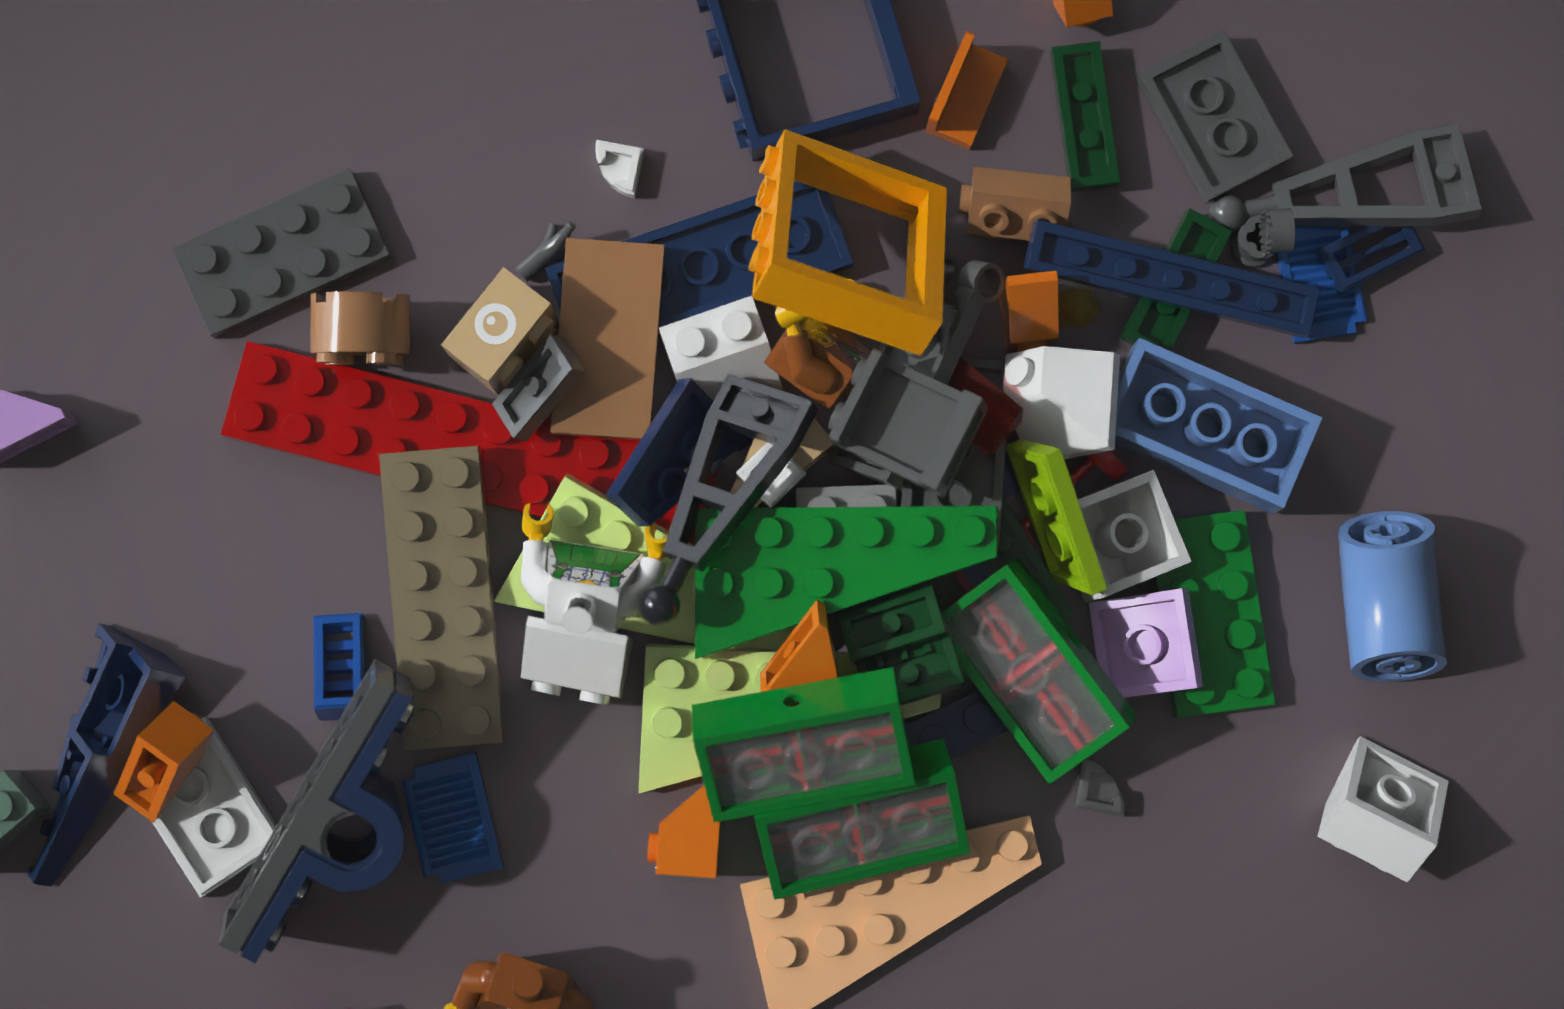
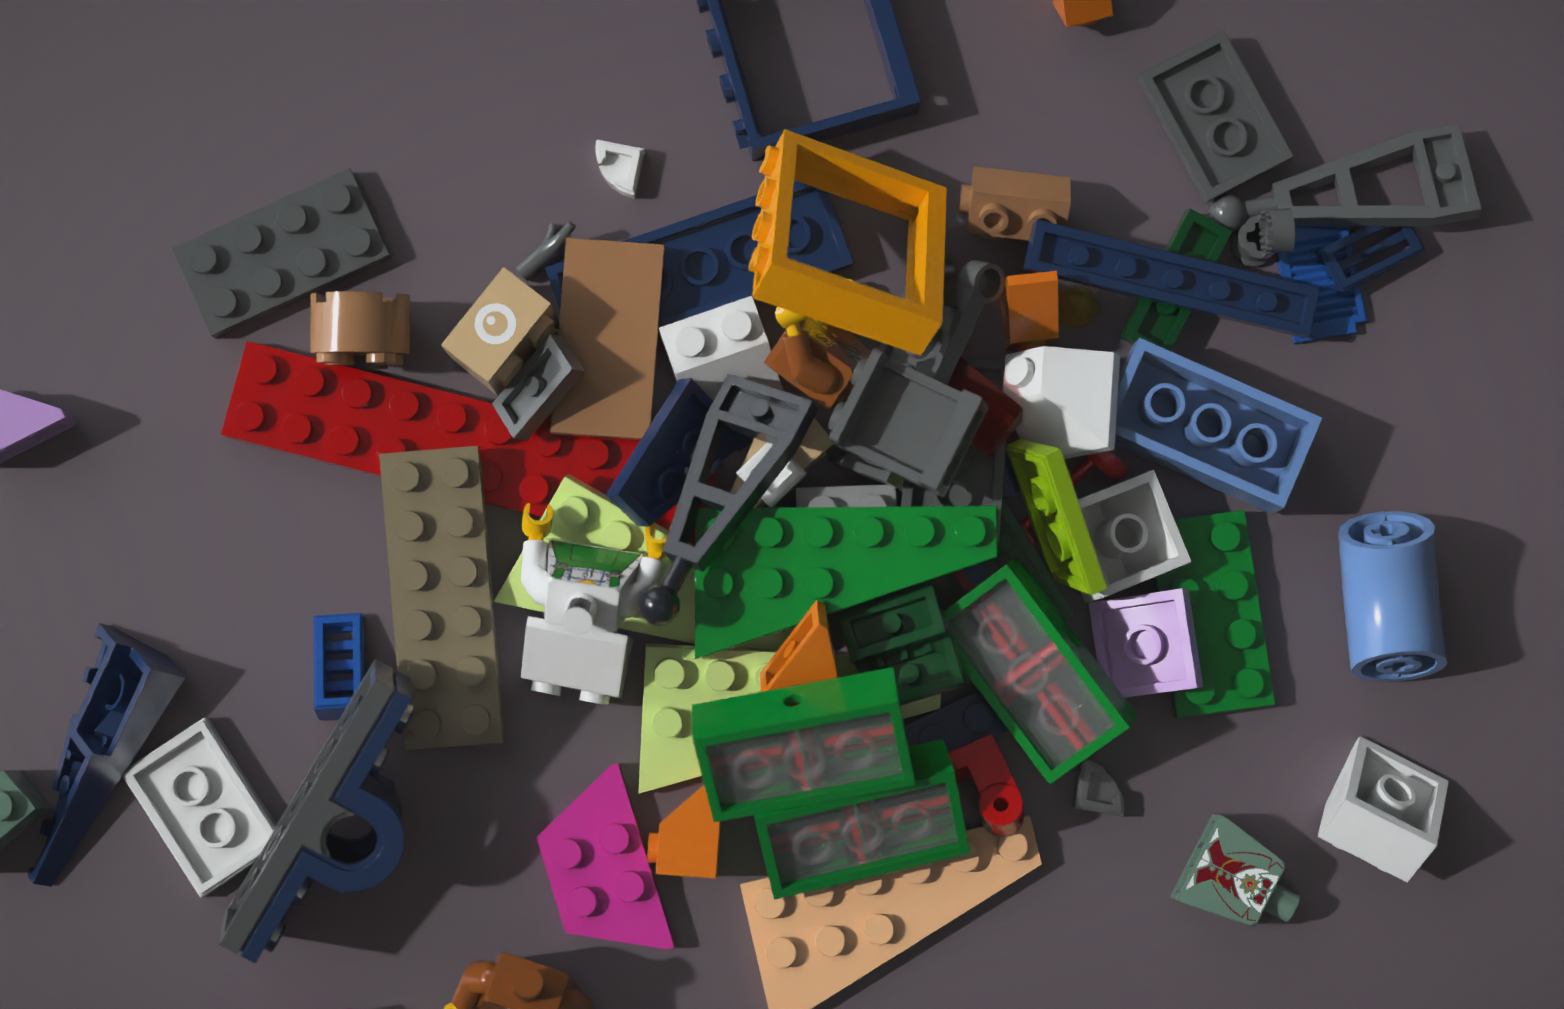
orange slope [114,701,214,823] -> none
blue window [401,752,504,884] -> none
orange panel [925,31,1008,150] -> none
dark green plate [1050,41,1120,192] -> none
none -> dark pink wing [536,763,675,950]
none -> red leg [948,734,1025,837]
none -> sand green torso [1170,814,1300,927]

